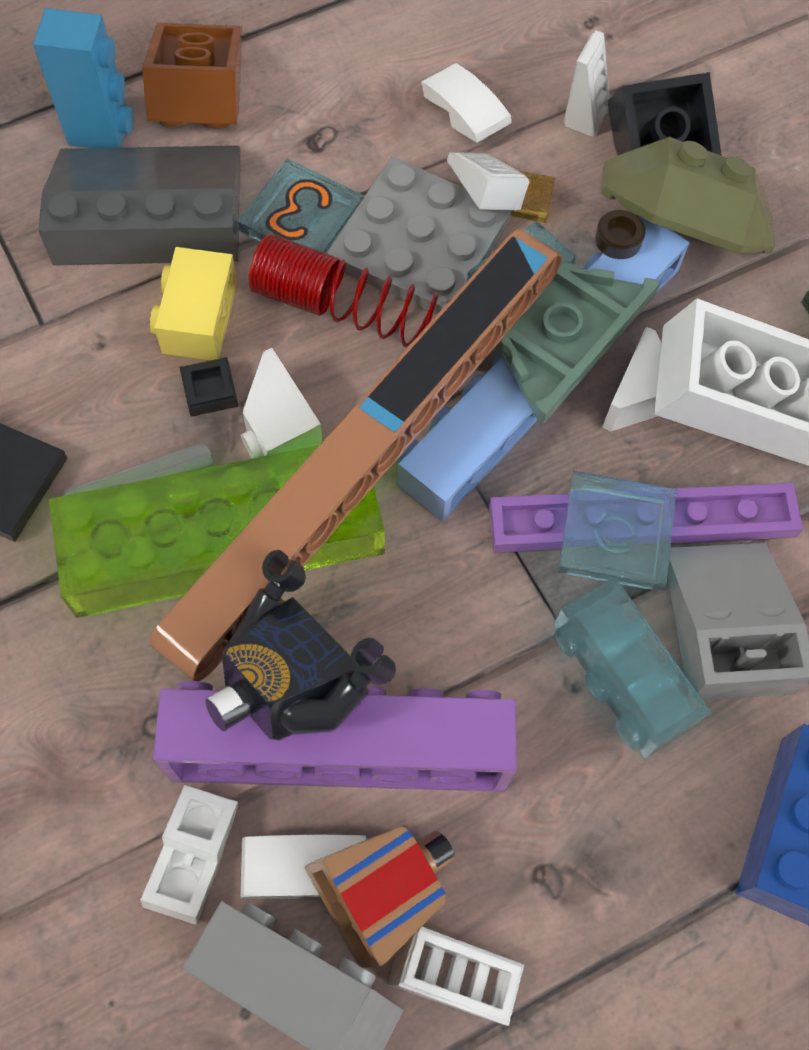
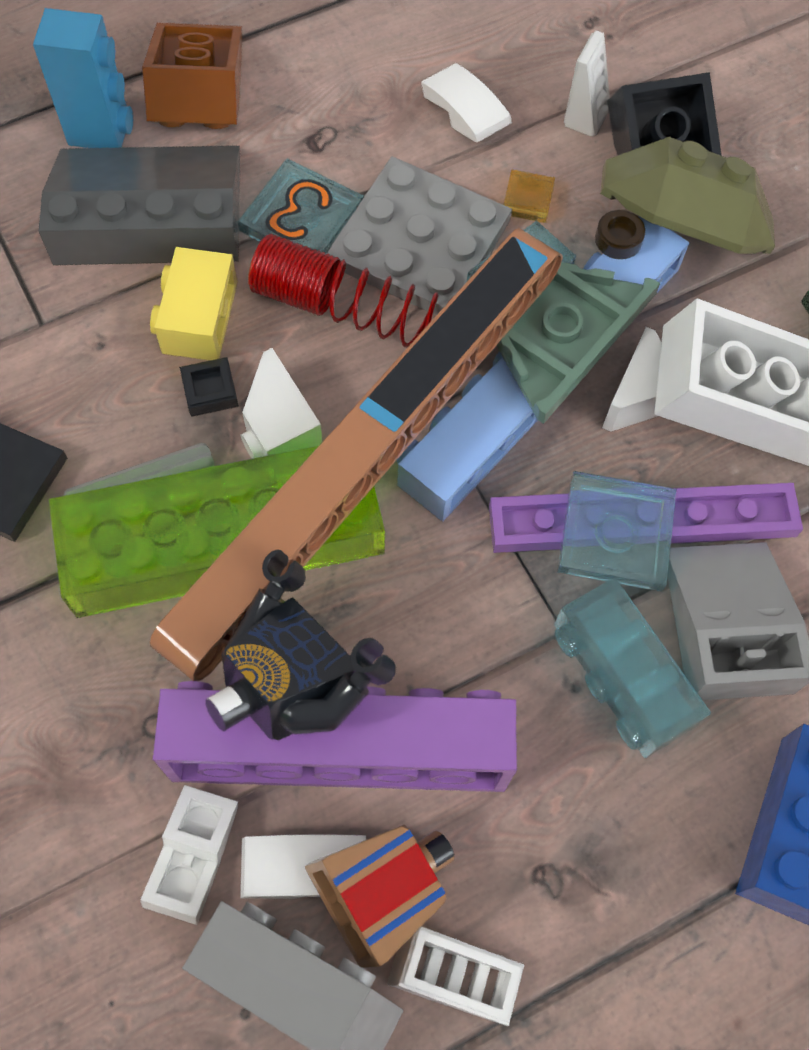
white slope [447,152,529,210] -> none

